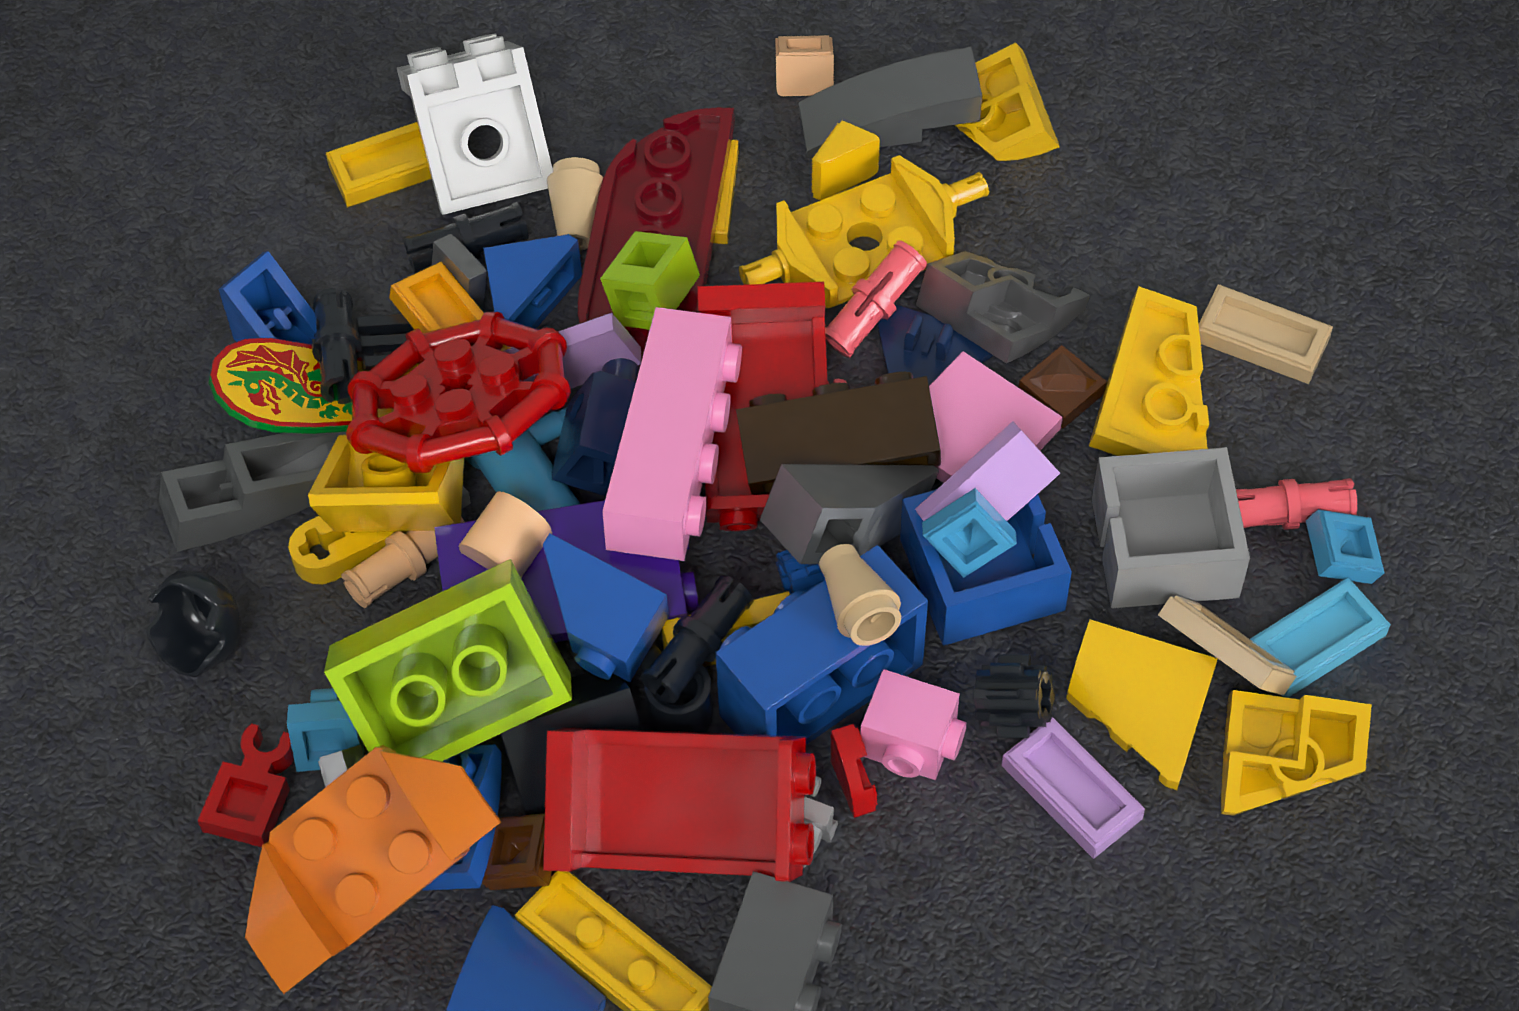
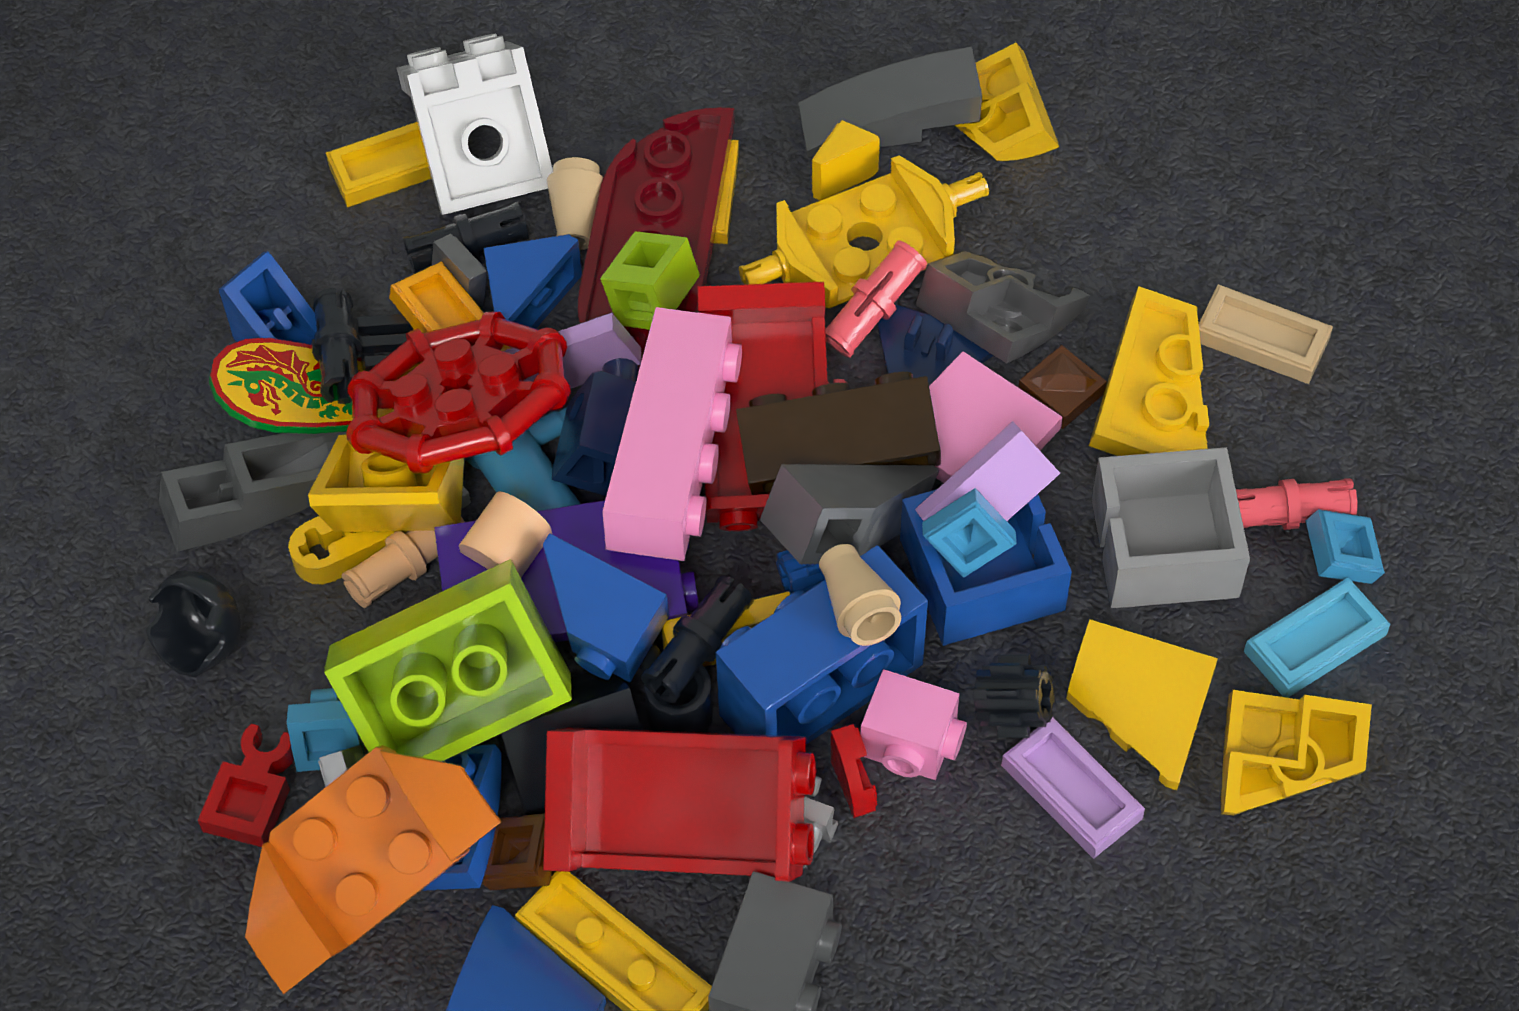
light nougat slope [775,35,834,96] -> none
tan tile [1158,596,1297,695] -> none

